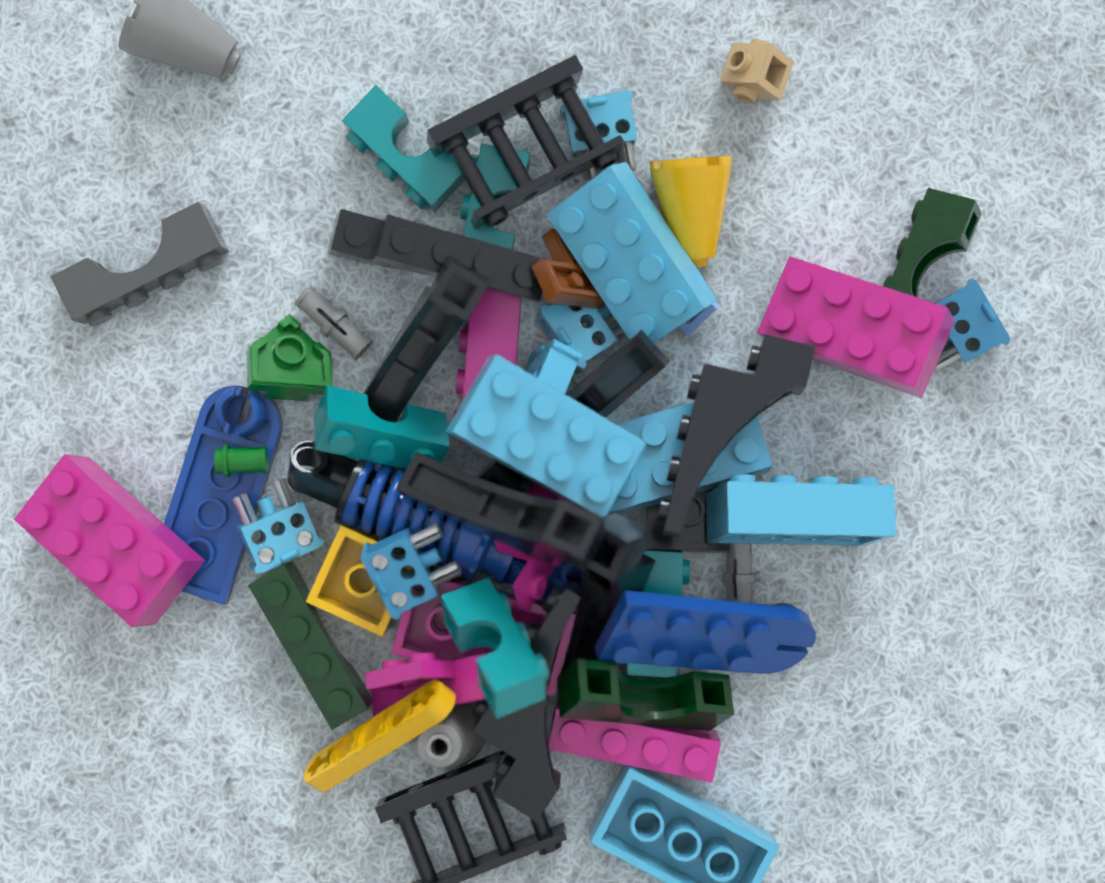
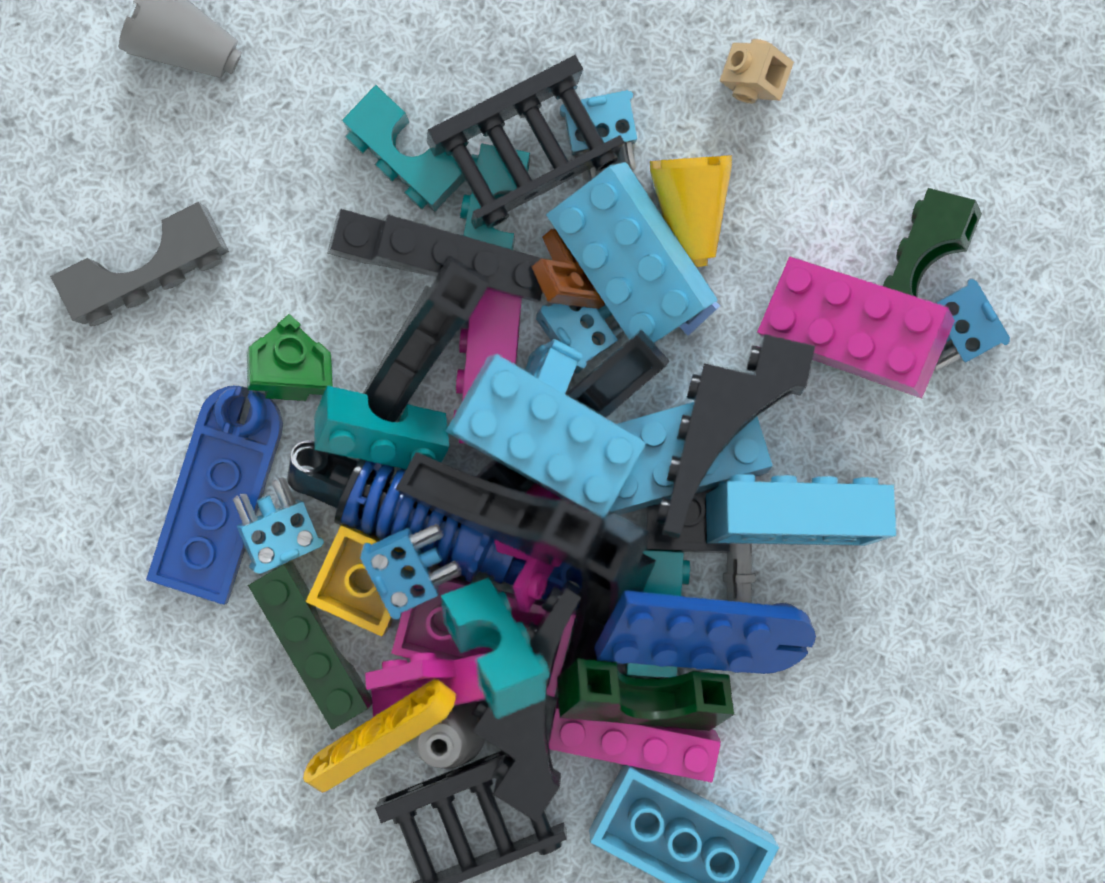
dark pink brick [14,454,205,627] -> none
green pin [214,444,269,478] -> none
light grey pin [295,286,373,360] -> none

